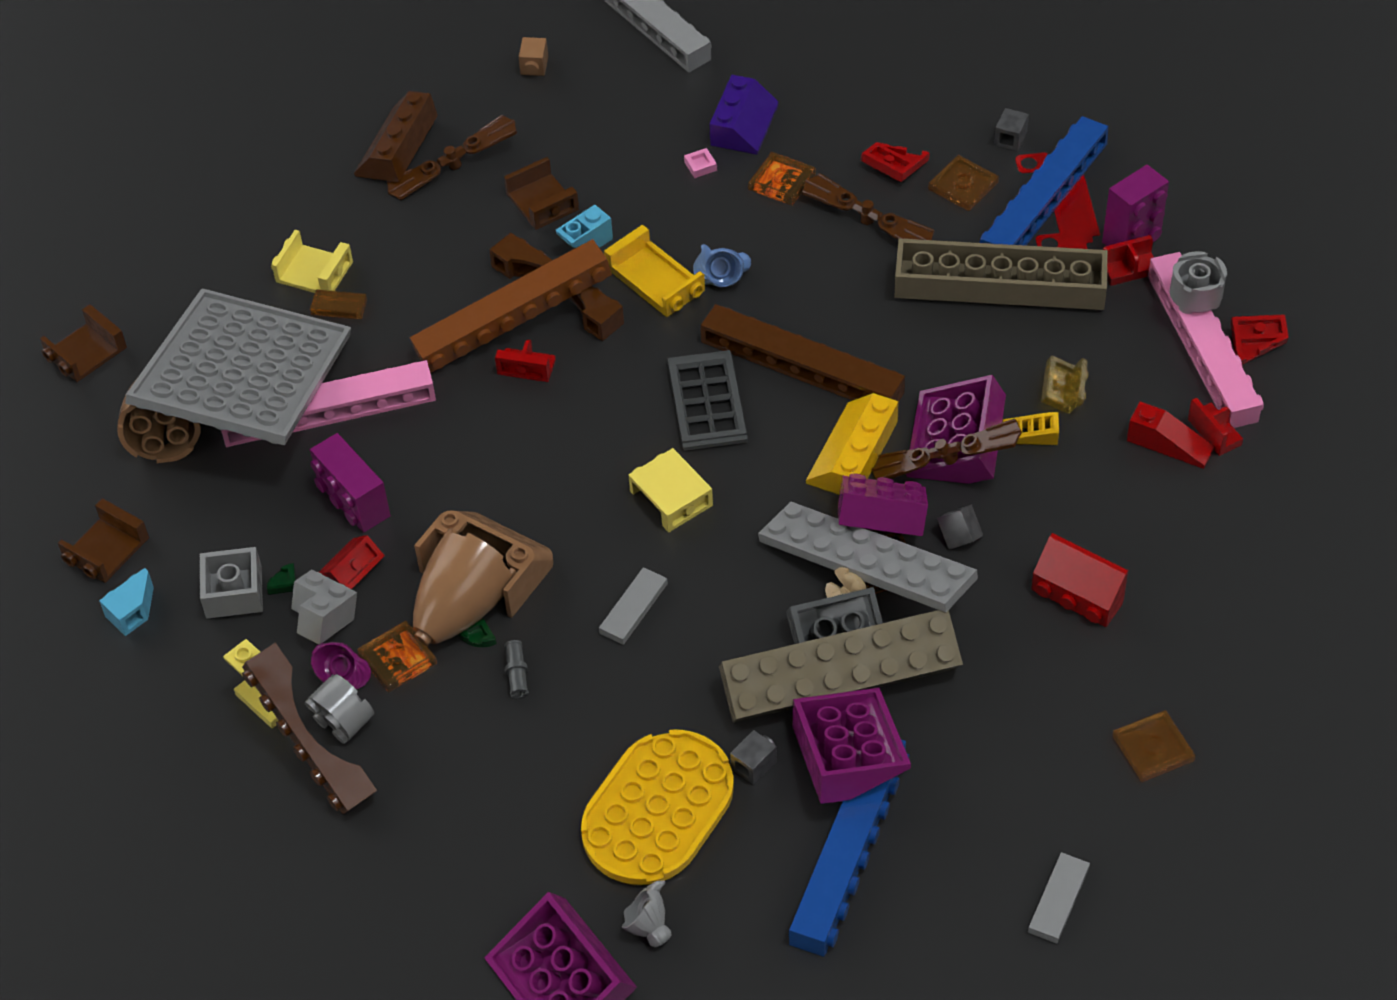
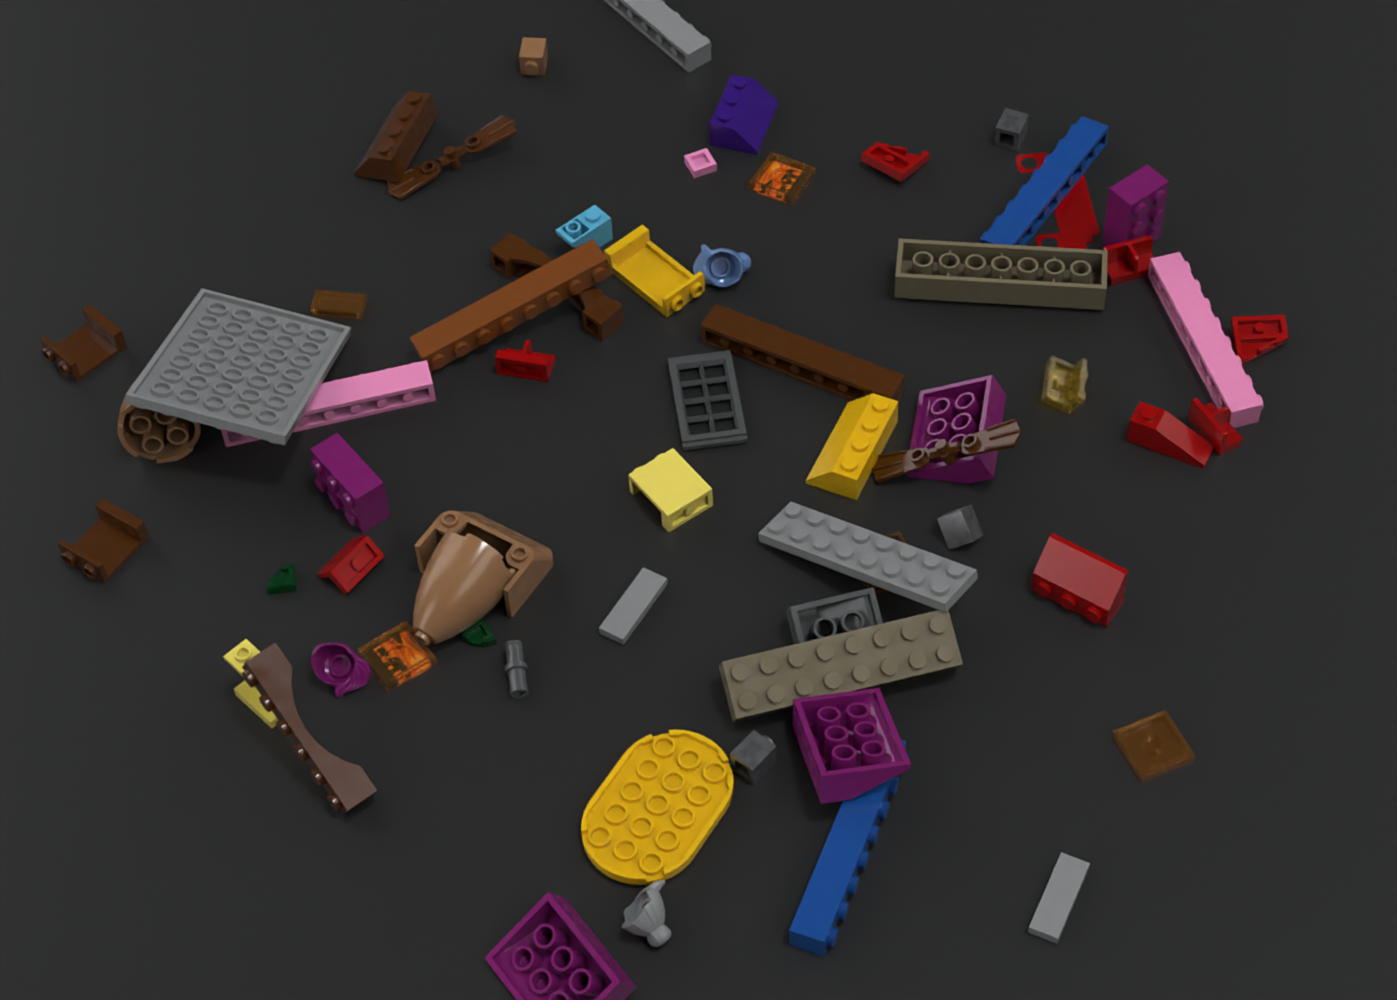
medium azure slope [99,568,154,636] -> none
light grey brick [200,547,263,619] -> none
light yellow panel [271,230,353,297] -> none
light grey brick [291,569,357,645] -> none
light grey brick [304,674,375,744] -> none
reddish brown panel [504,157,579,230] -> none
reddish brown piece [802,173,934,240] -> none
tan piece [825,567,866,598] -> none
magenta brick [838,474,928,536] -> none
clear orange tile [928,155,999,211] -> none
yellow slope [1003,412,1059,445] -> none
light grey brick [1170,251,1227,314] -> none

